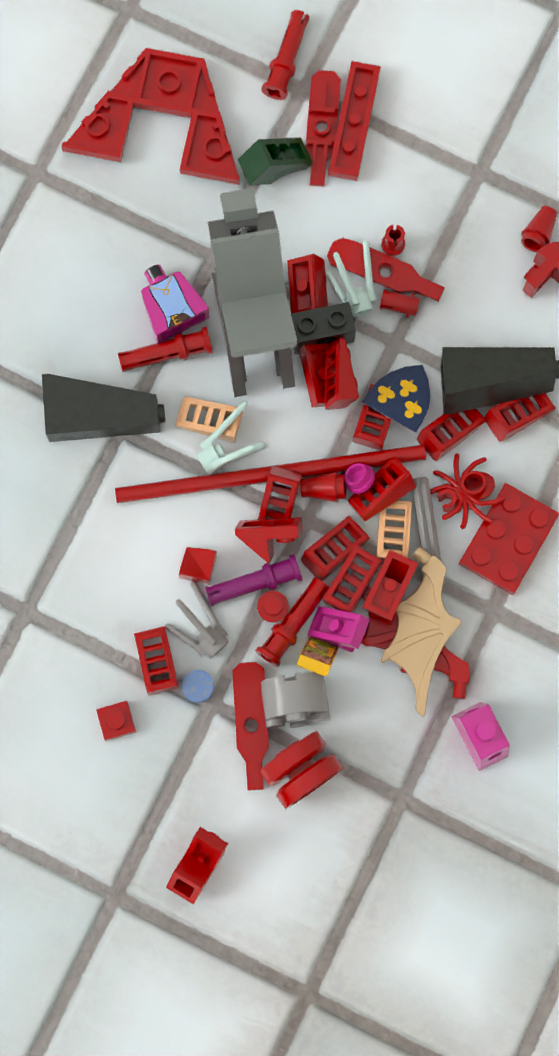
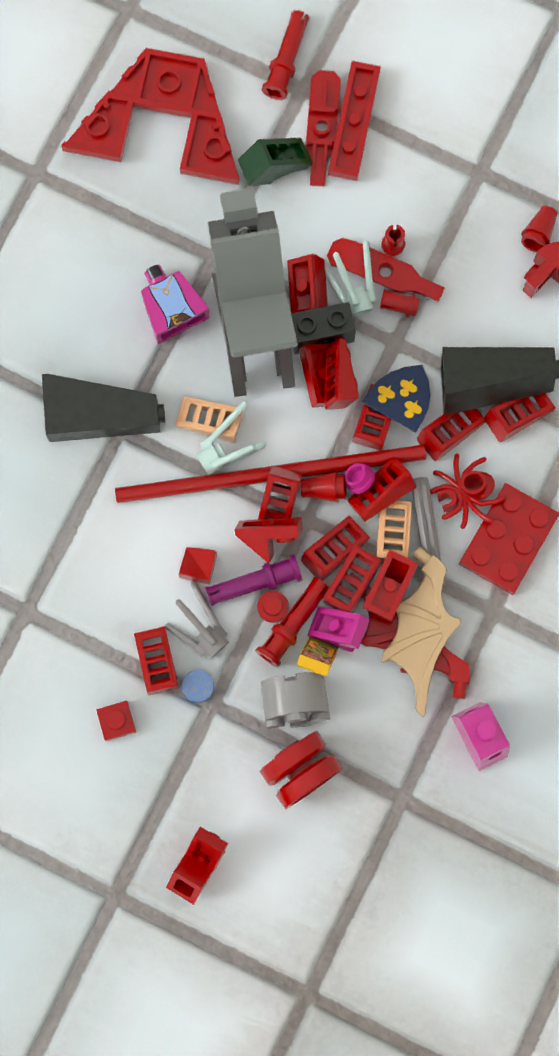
red pin [118,326,213,372] -> none
red piece [232,662,269,791] -> none

